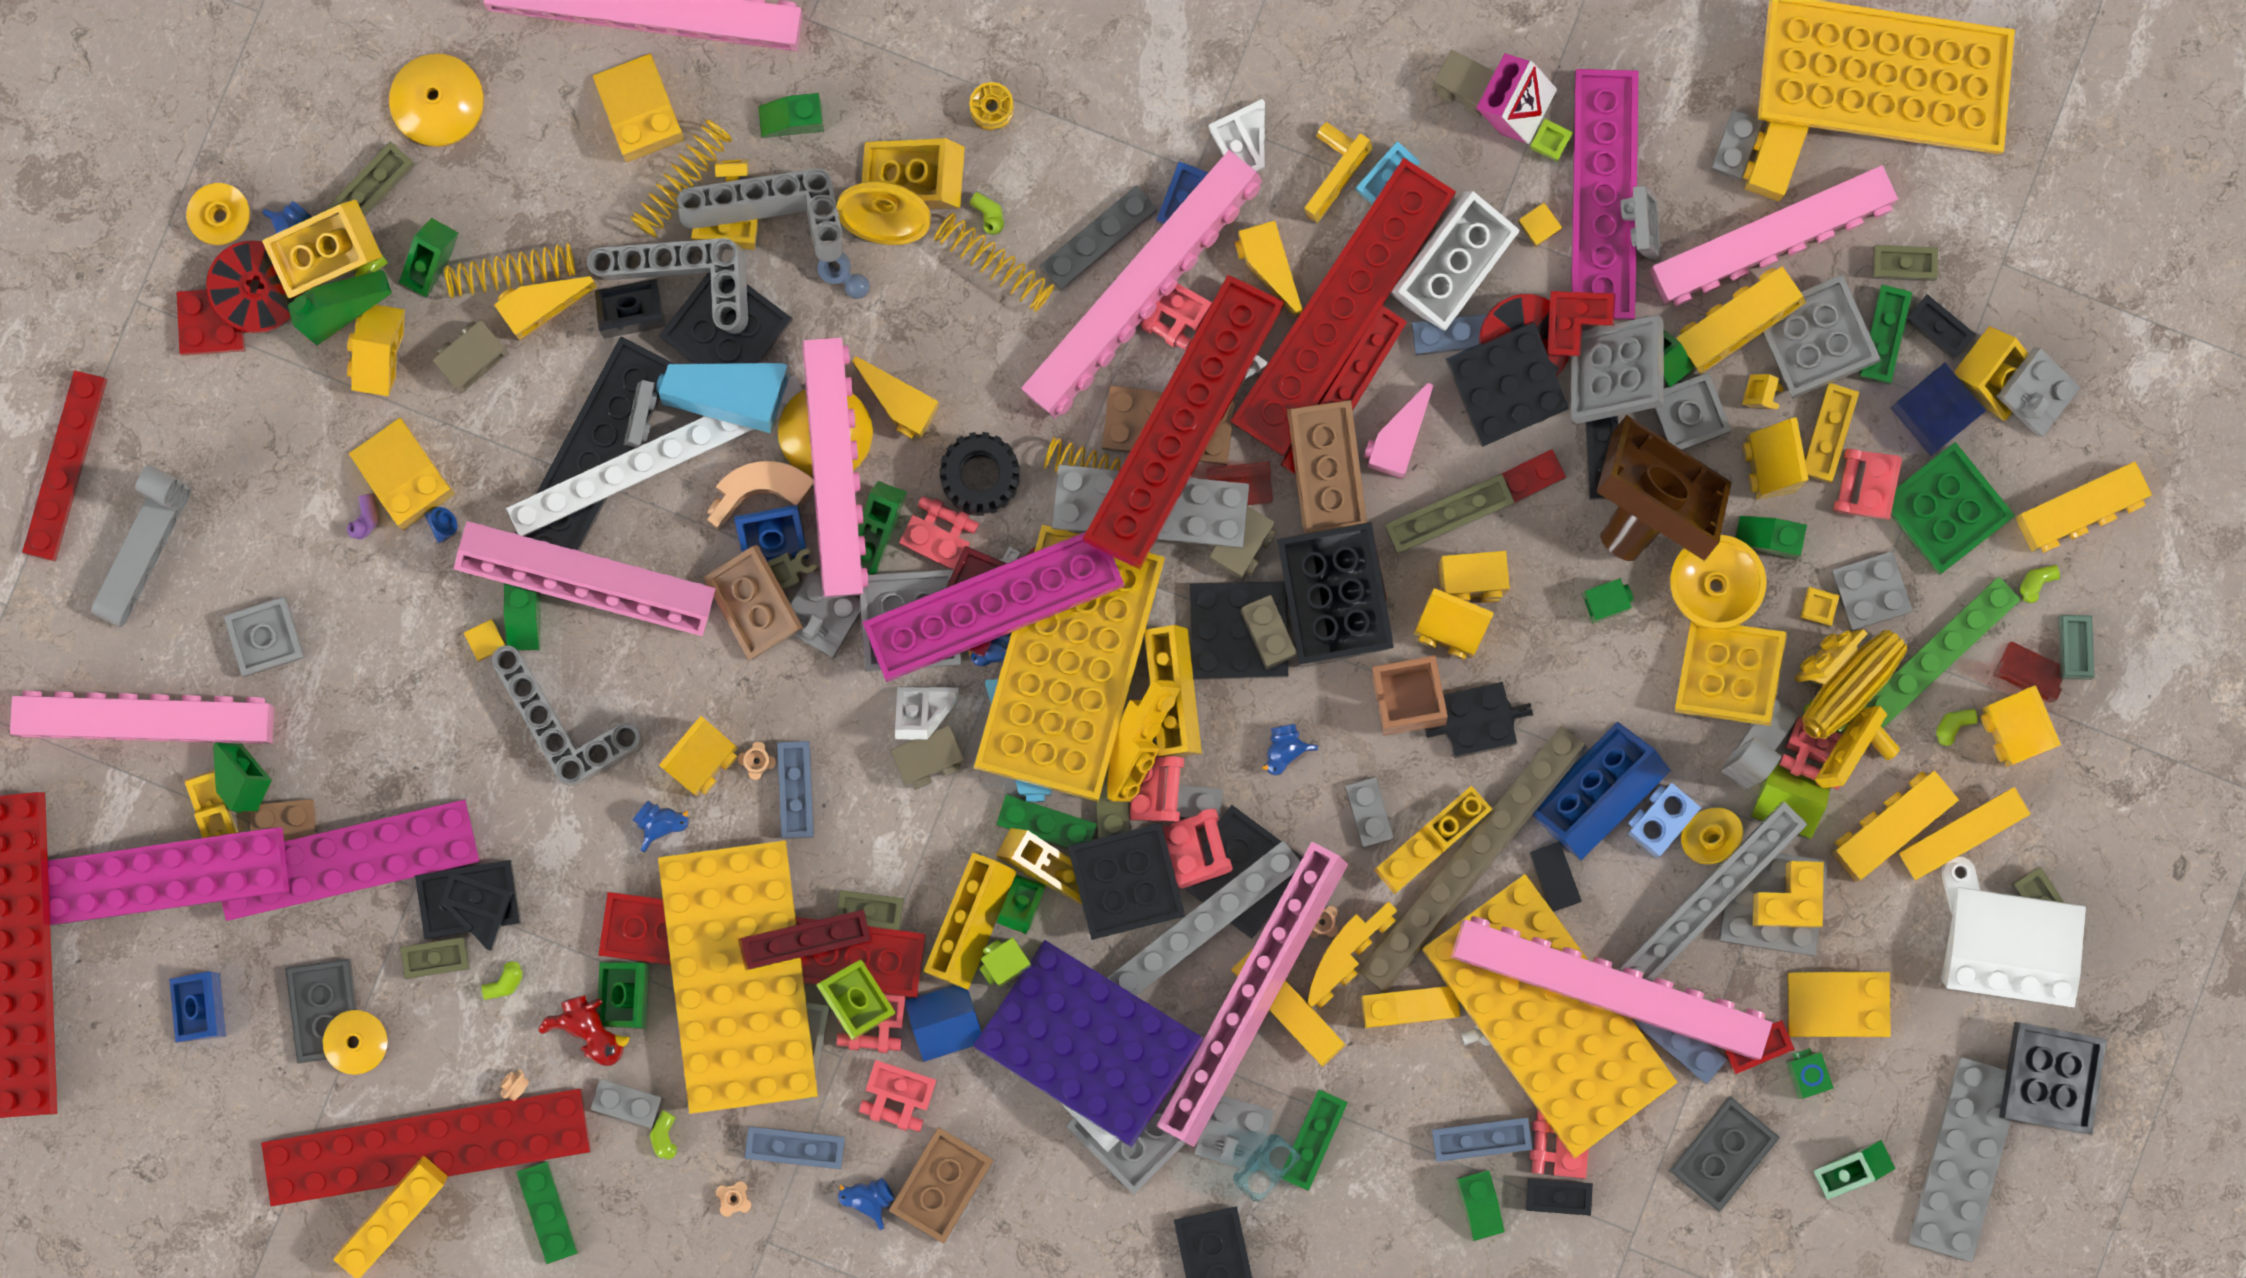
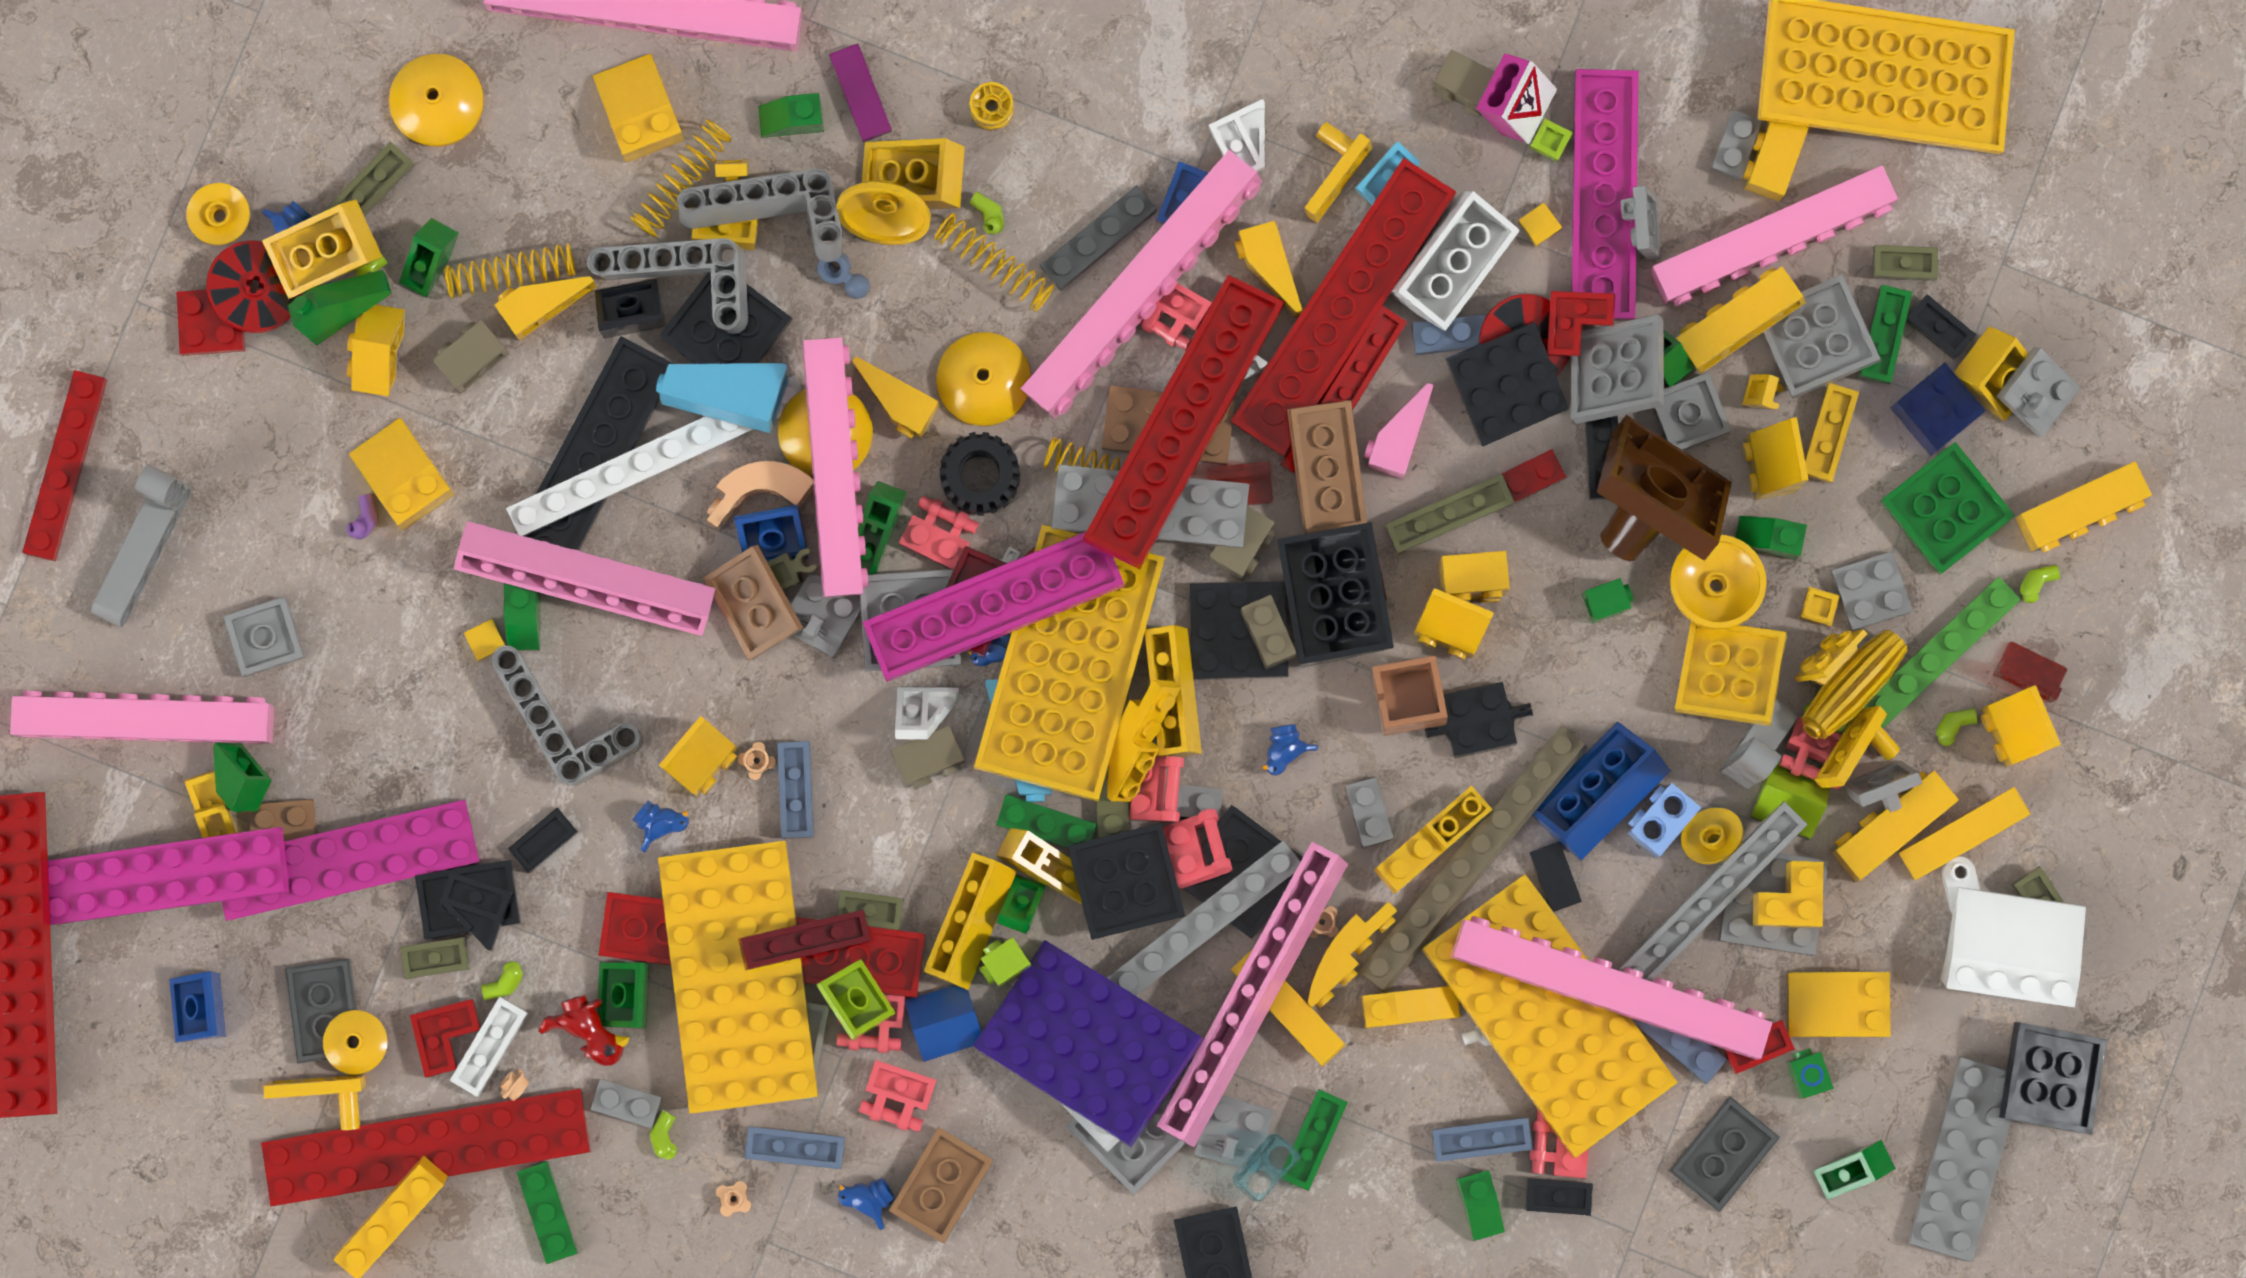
blue plate [425,507,458,544] -> none
light grey plate [623,380,657,448] -> none
coral plate [1833,448,1902,520] -> none
sand green tile [2058,615,2094,680] -> none
none -> yellow piece [263,1074,366,1130]
none -> red plate [409,999,481,1078]
none -> white plate [450,997,529,1097]
none -> black tile [508,808,579,874]
none -> magenta tile [829,43,892,143]
none -> yellow dish [936,332,1031,427]
none -> light grey hinge [1843,760,1922,812]

